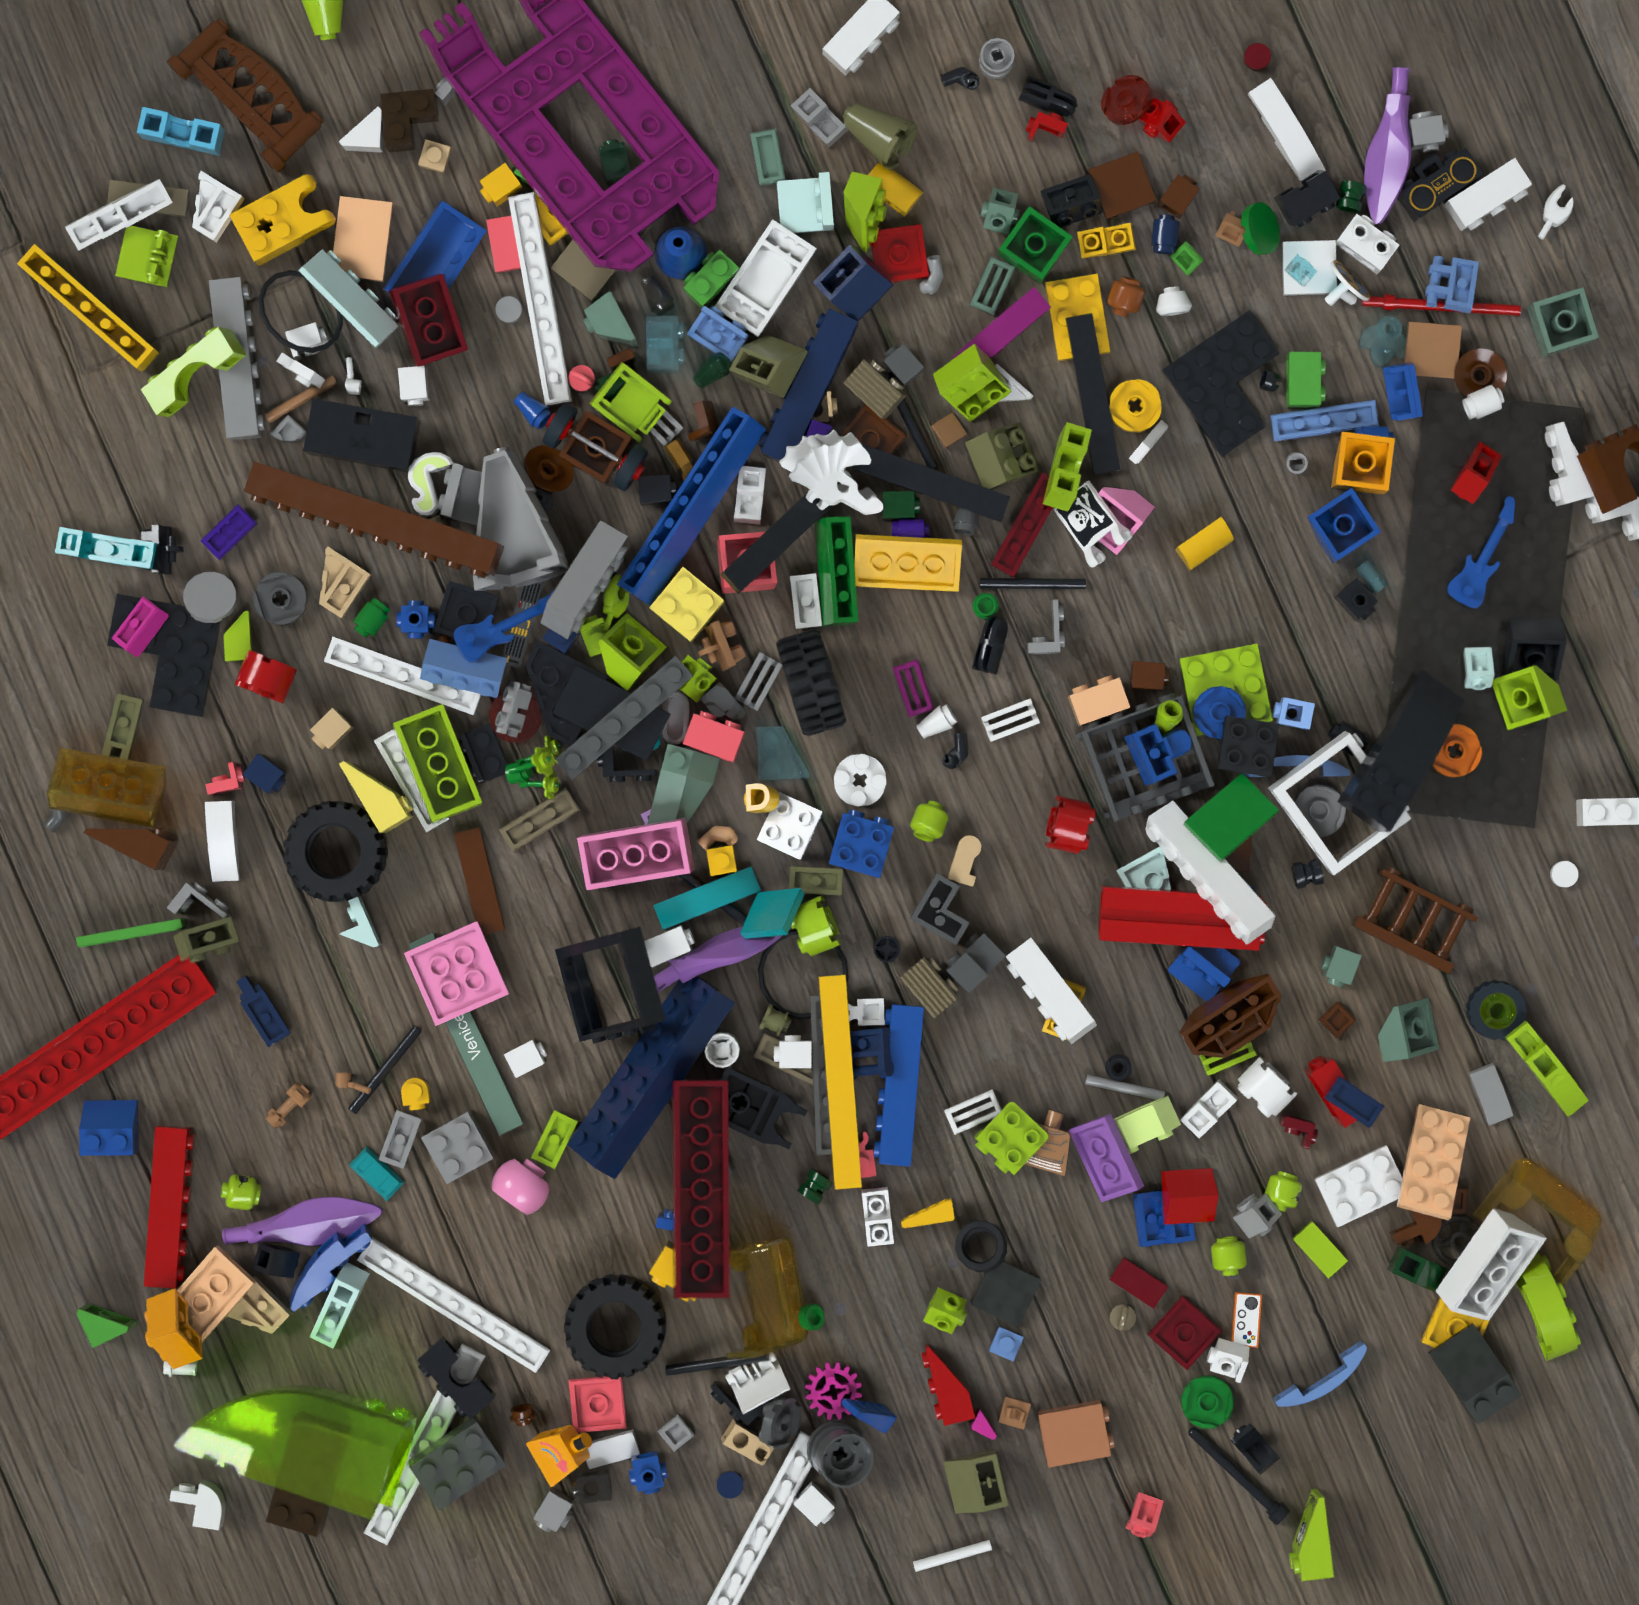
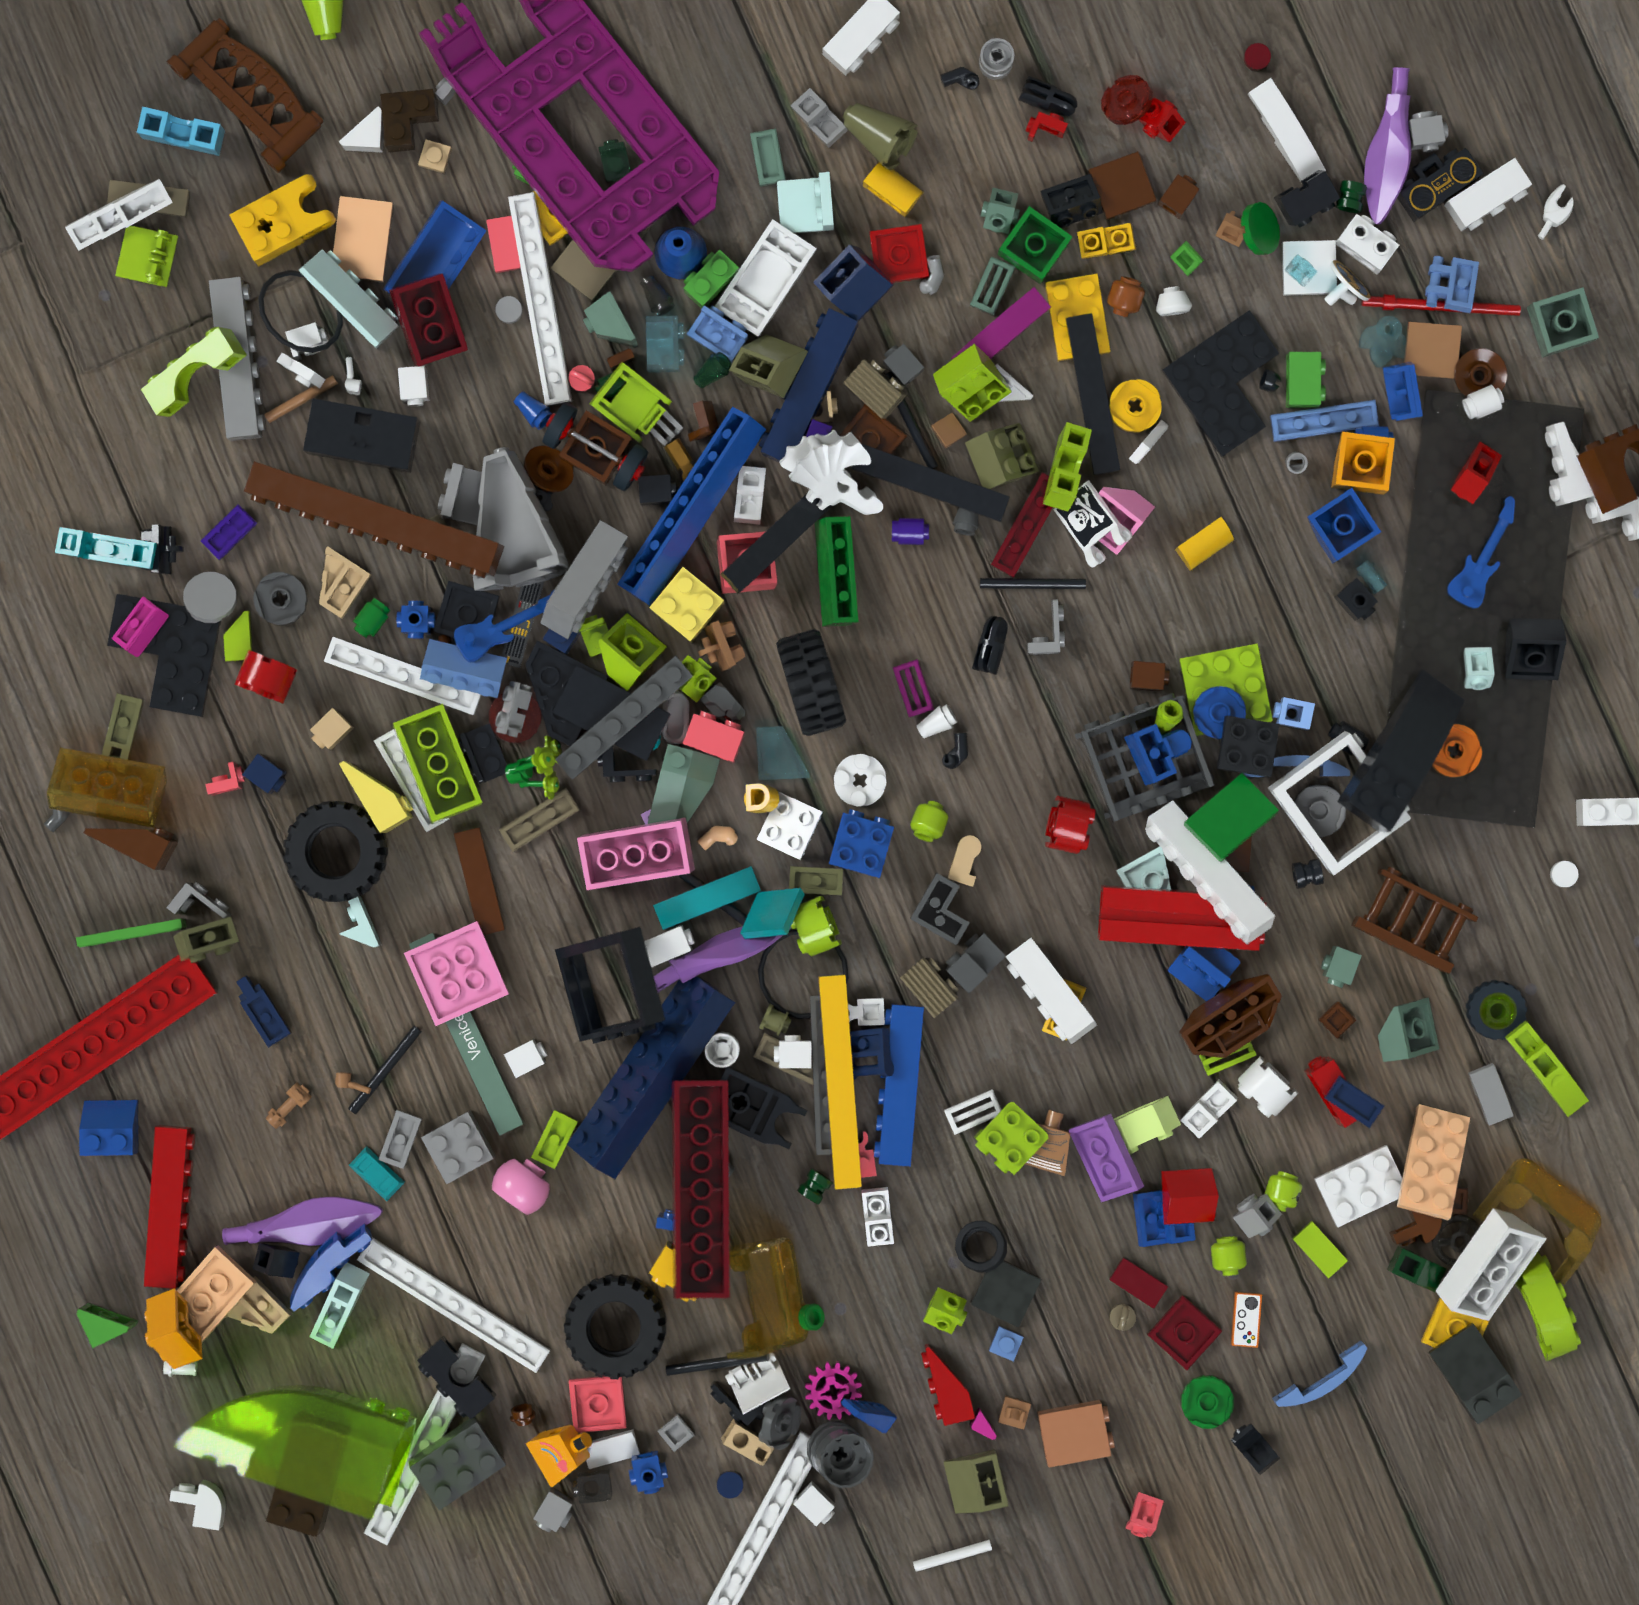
yellow brick [17,244,159,372] -> none
white wing [192,171,245,243] -> none
white slope [205,801,240,882] -> none
lime head [220,1174,261,1210] -> none
light grey tile [271,415,306,442] -> none
yellow plate [401,1077,432,1110] -> none
white animal [408,452,453,518] -> none
yellow brick [479,163,523,207] -> none
lime hand [602,574,629,632] -> none
yellow brick [706,845,737,876] -> none
light grey tile [735,652,782,711] -> none
white plate [790,573,822,629] -> none
lime slope [844,171,887,252] -> none
yellow plate [854,534,962,592] -> none
black wheel [873,936,900,963] -> none
dark green brick [882,491,920,520] -> none
yellow slope [901,1198,955,1228] -> none
green plate [972,593,999,619] -> none
white tile [981,698,1040,742] -> none
light nougat brick [1068,675,1130,726] -> none
light grey bar [1085,1074,1165,1100] -> none
black plate [1105,1054,1132,1081] -> none
dark blue brick [1151,215,1180,254] -> none
black piece [1188,1427,1290,1525] -> none
white brick [1207,1338,1249,1383] -> none
dark red bracket [1279,1114,1318,1150] -> none
lime slope [1289,1488,1334,1581] -> none
lime slope [1492,665,1567,730] -> none

